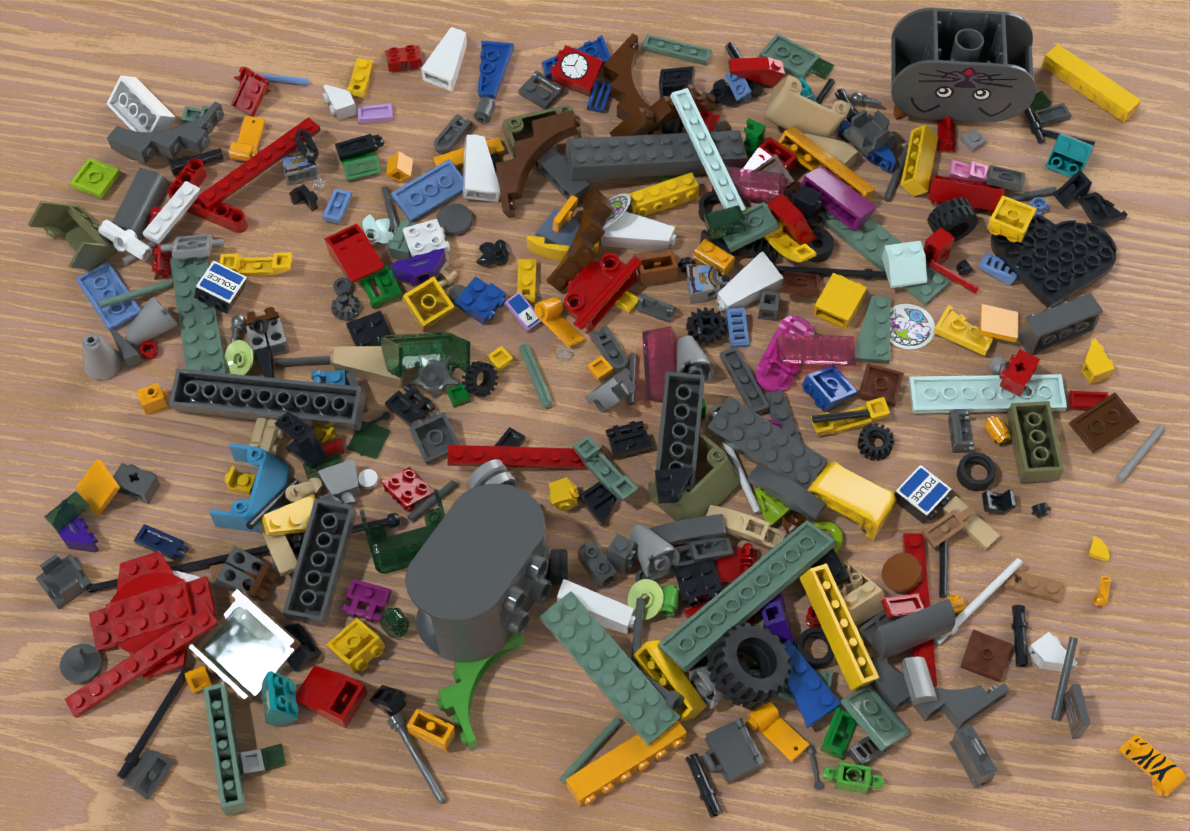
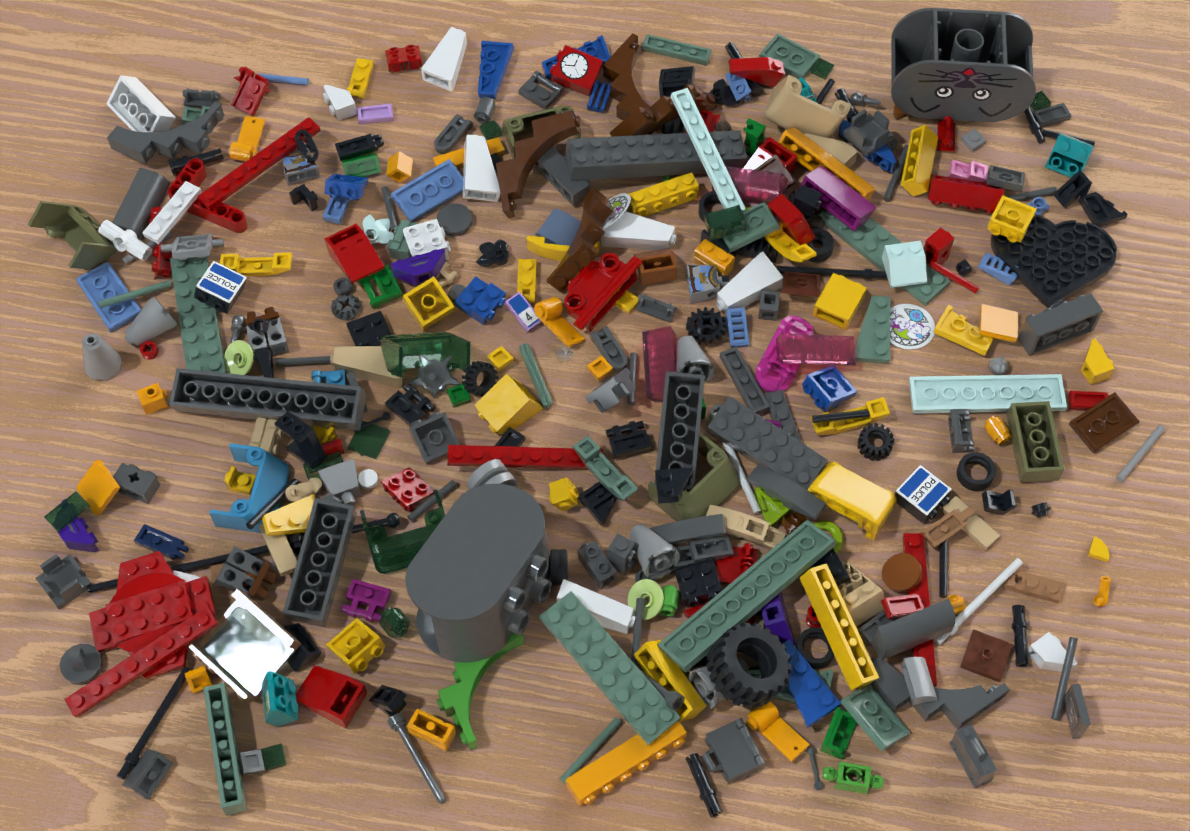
lime plate [70,157,121,199] -> none
dark grey slope [111,330,142,369] -> none
clear plate [313,174,325,195] -> none
light orange plate [552,195,578,233] -> none
black plate [677,257,696,273] -> none
dark grey slope [847,736,894,766] -> none
copper plate [858,363,904,407] -> none
black tyre [927,197,979,242] -> none
red brick [999,349,1040,397] -> none
yellow brick [1042,44,1141,123] -> none
light orange door [1118,734,1186,797] -> none
none -> dark grey hinge [183,88,221,107]
none -> blue plate [325,173,368,200]
none -> yellow slope [474,373,543,435]
none -> clear green tile [479,119,502,141]

